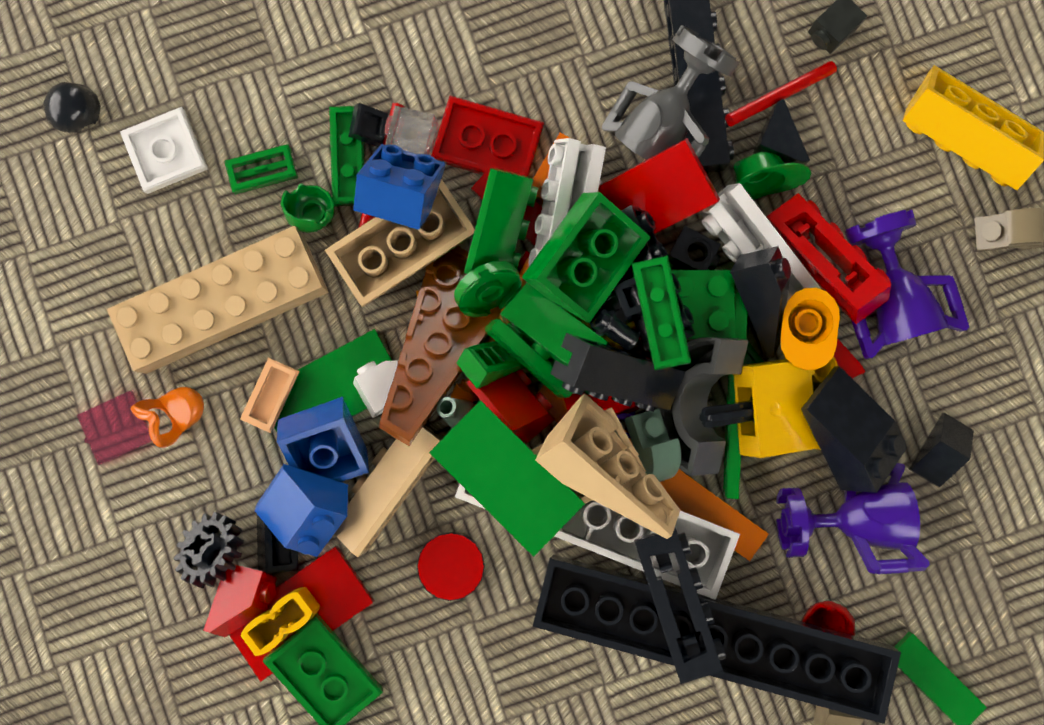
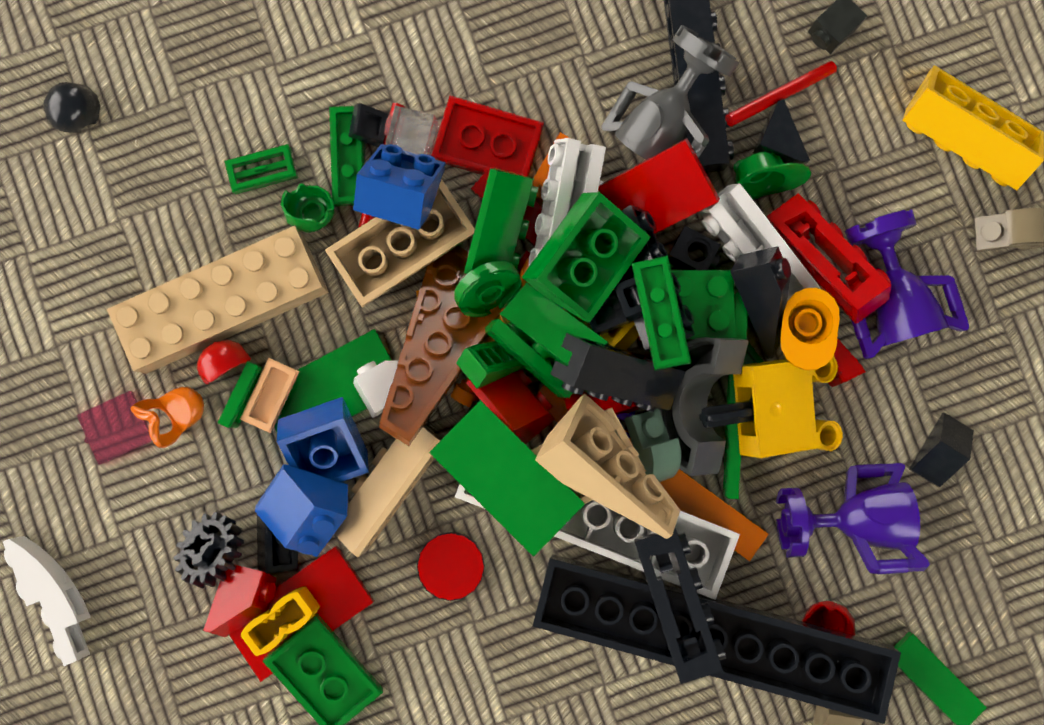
white tile [120,107,208,194] -> none
sand green cone [437,397,475,429] -> none
black pin [593,309,640,351] -> none
black slope [801,366,907,493] -> none
none -> white slope [3,536,91,666]
none -> red hair [197,339,251,384]
none -> green tile [217,361,264,428]

